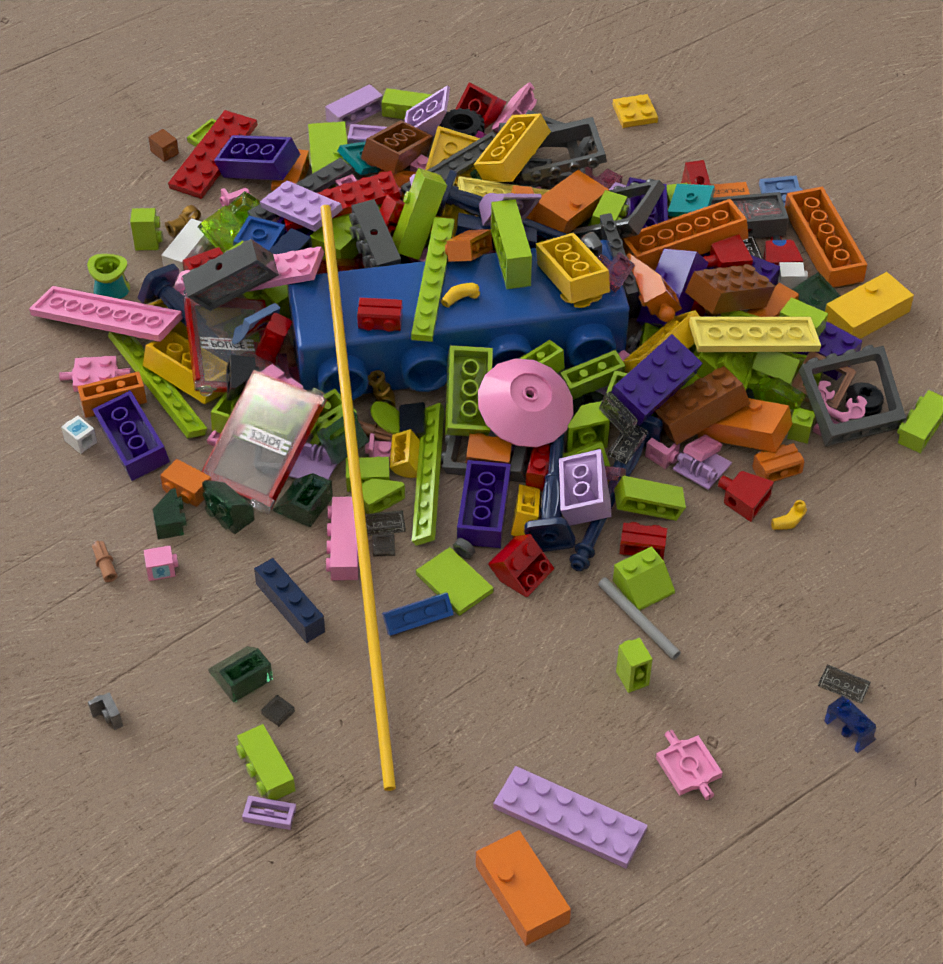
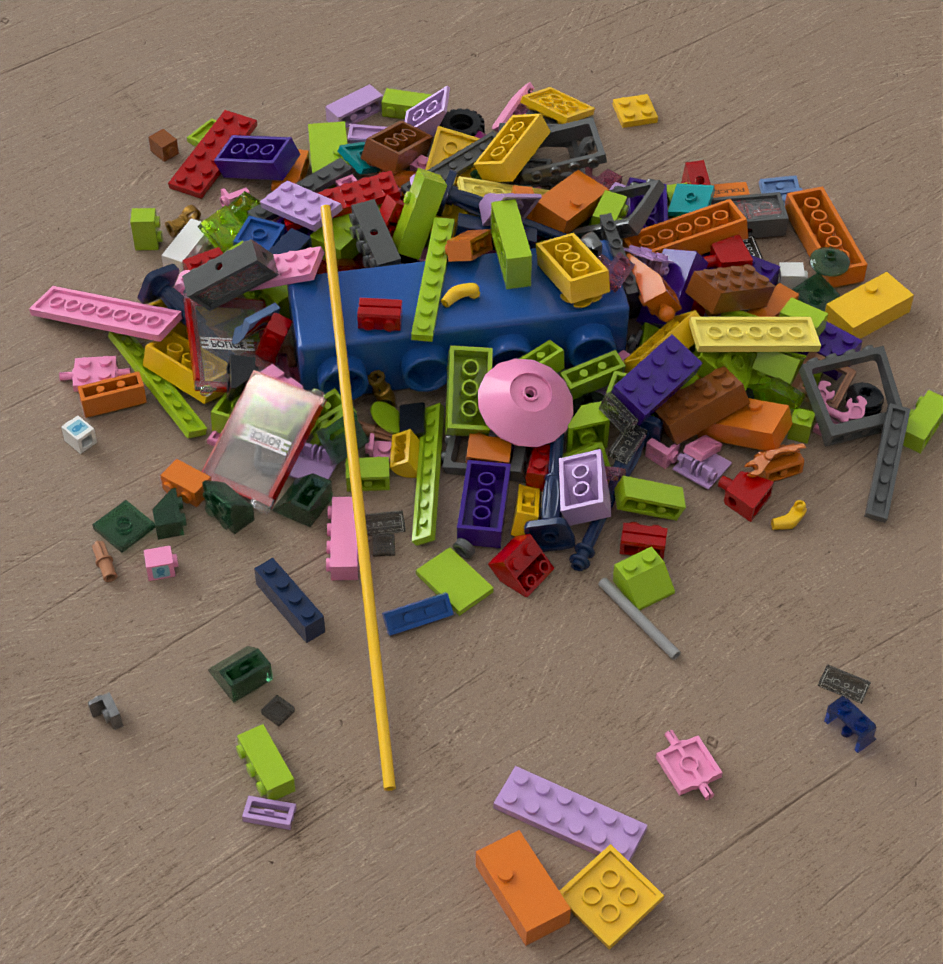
lime hat [87,254,130,299] -> none
dark purple brick [92,390,170,481] -> none
lime slope [362,478,405,518] -> none
red slope [455,82,507,129] -> none
lime brick [616,638,653,693] -> none
red torso [763,235,803,266] -> none
none -> clear green plate [92,500,156,553]
none -> yellow plate [520,87,595,124]
none -> yellow plate [559,844,664,950]
none -> lavender hinge [623,245,675,276]
none -> orange arm [744,443,806,478]
none -> clear green dish [810,247,850,277]
none -> dark grey plate [864,403,910,523]

